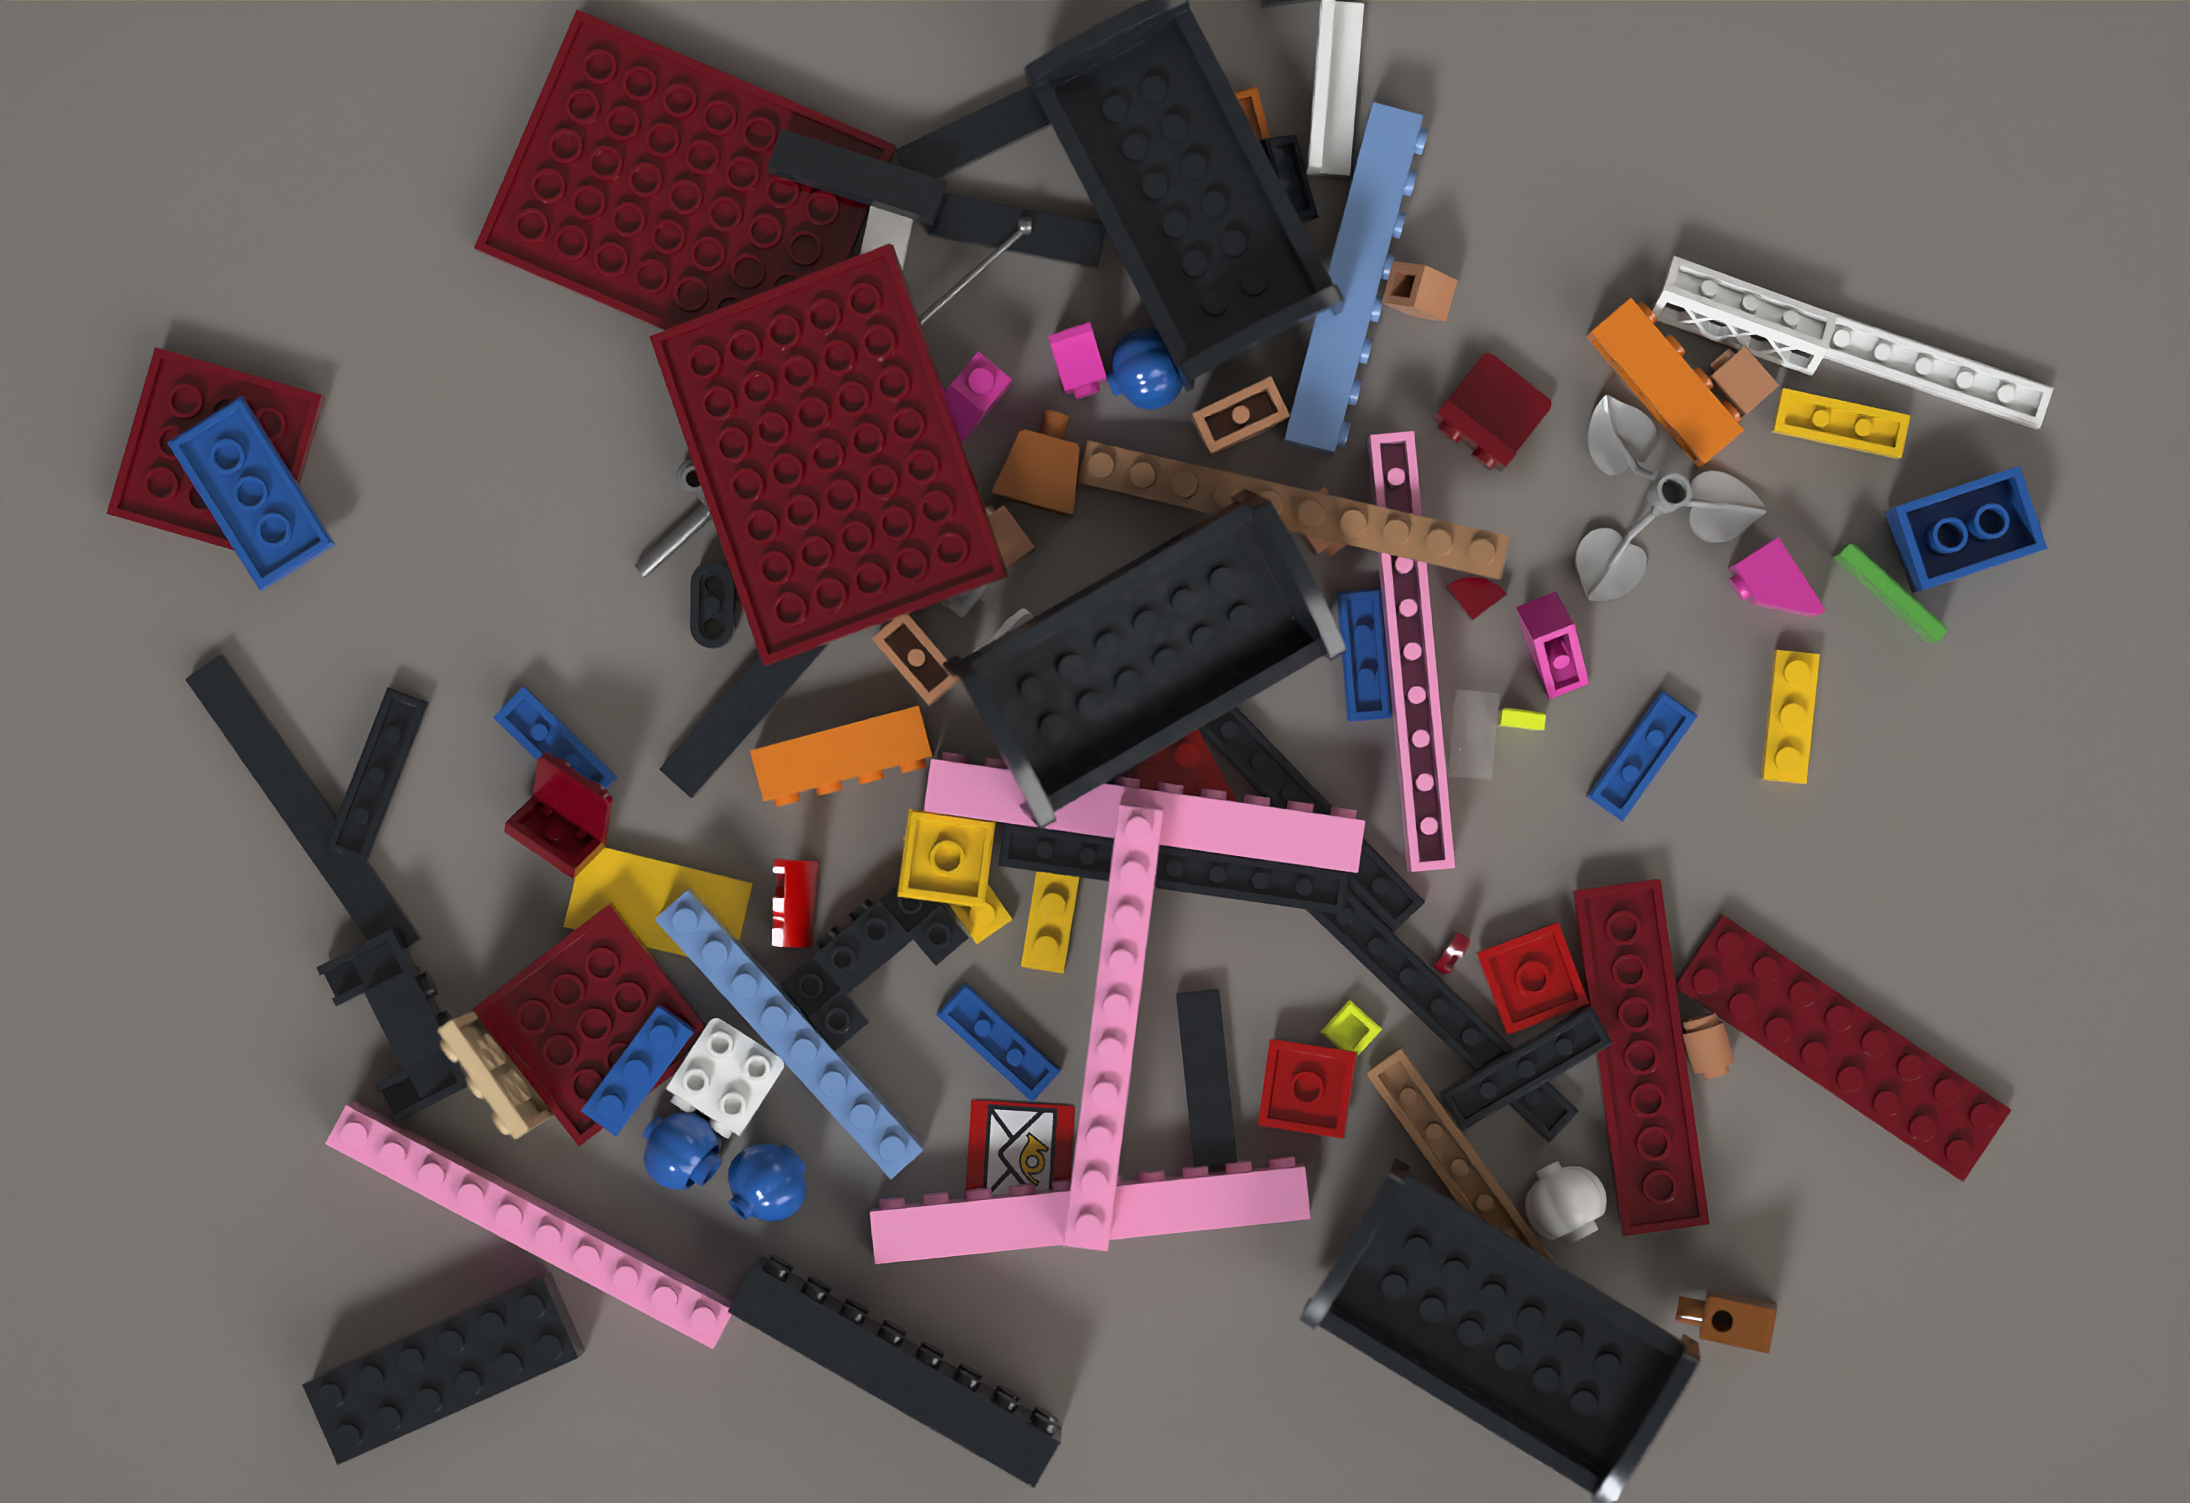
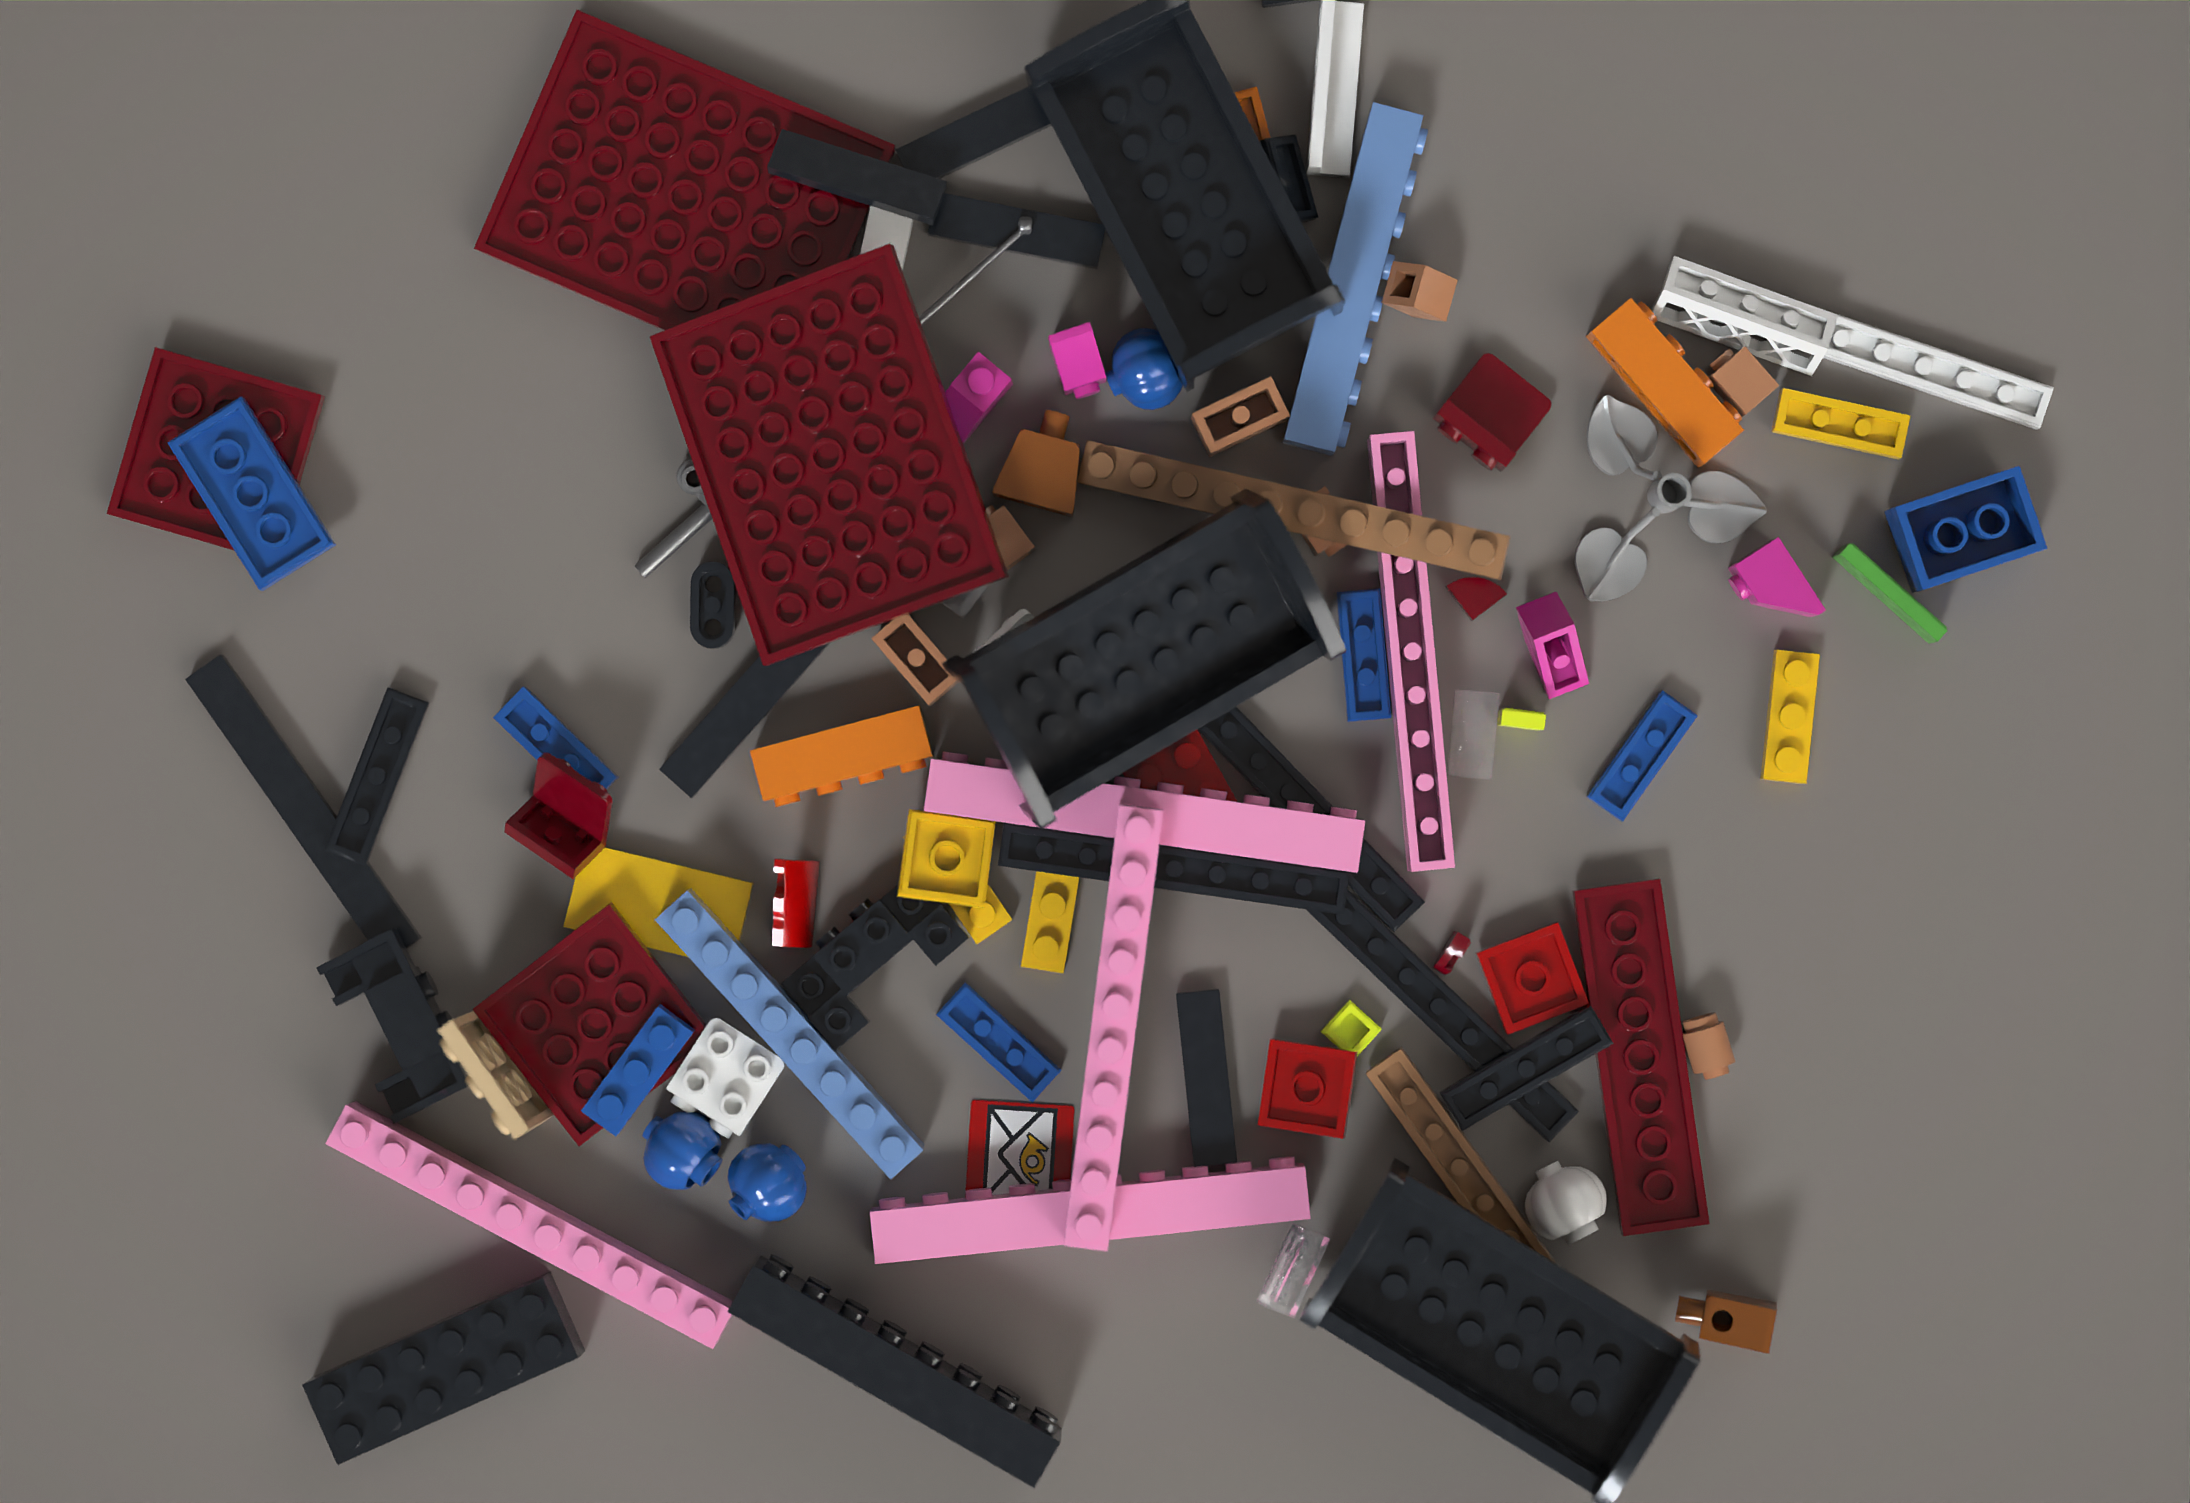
dark red plate [1675,915,2012,1182] -> none
none -> clear plate [1256,1223,1330,1318]

